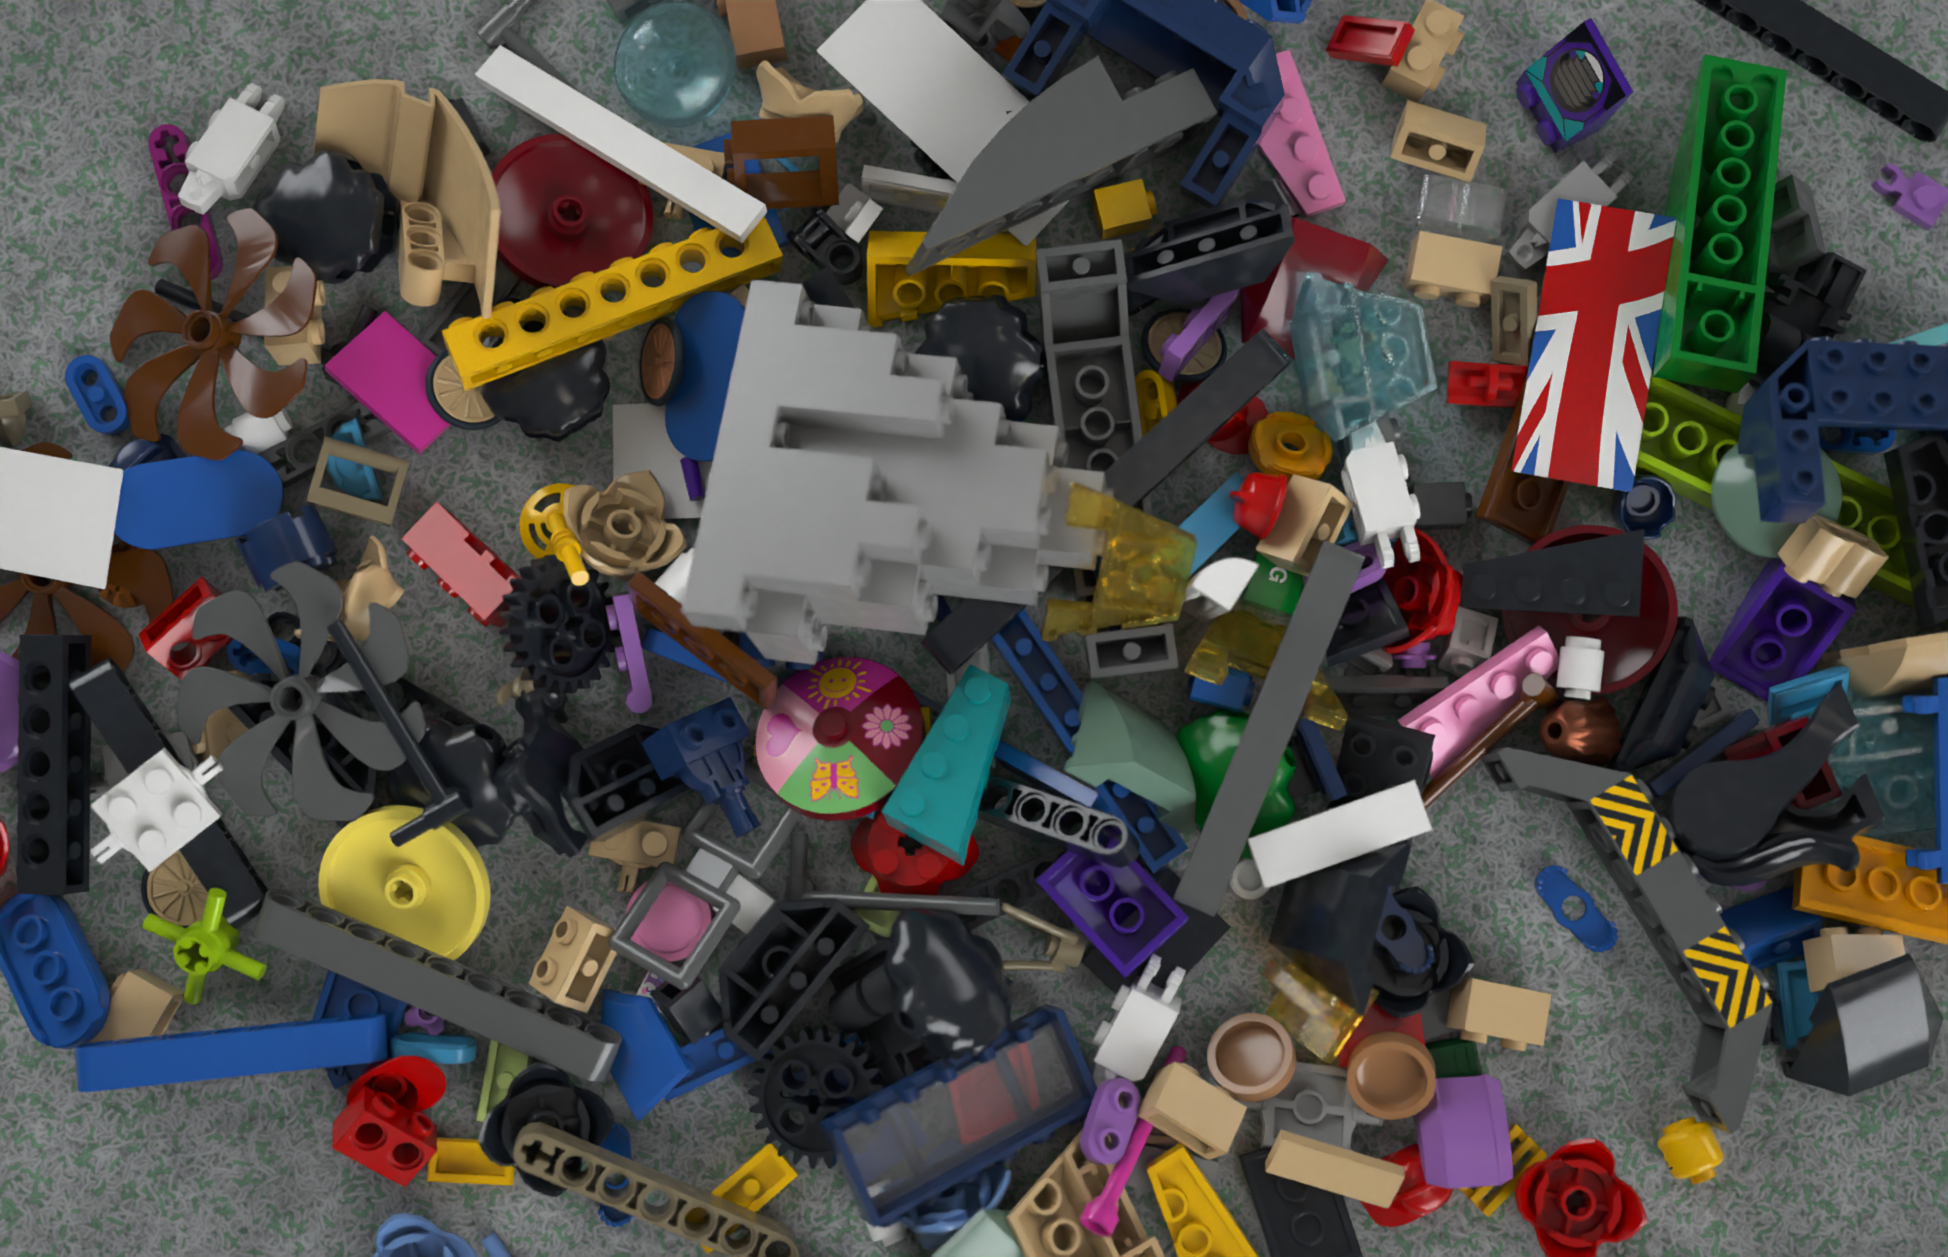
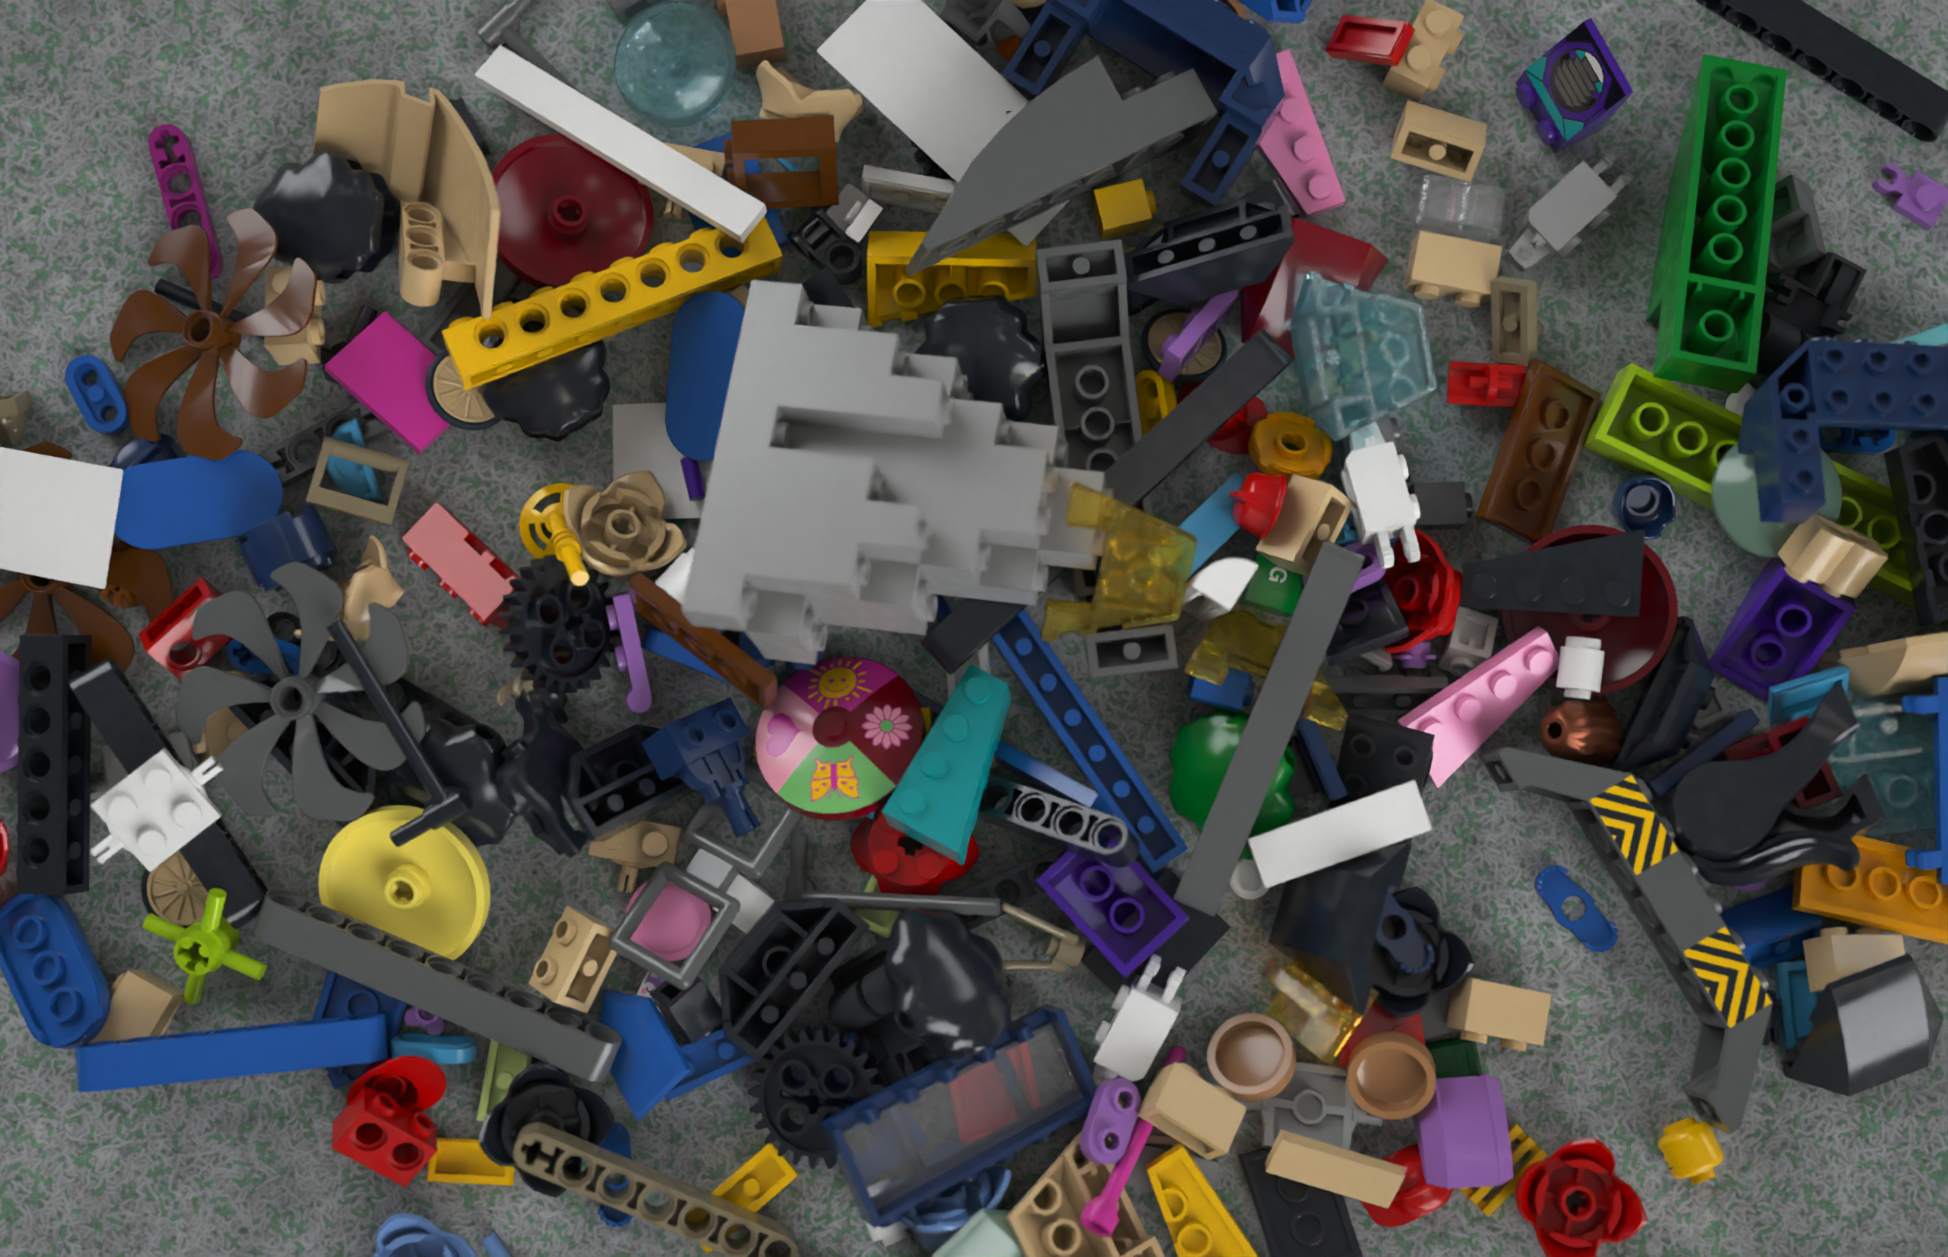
white hinge [178,83,285,215] -> none
white brick [225,408,293,455] -> none
nougat wheel [639,317,684,406] -> none
sand green wedge [1064,680,1196,836] -> none
reddish brown bar [1421,673,1563,809] -> none
sticker [1512,199,1676,492] -> none

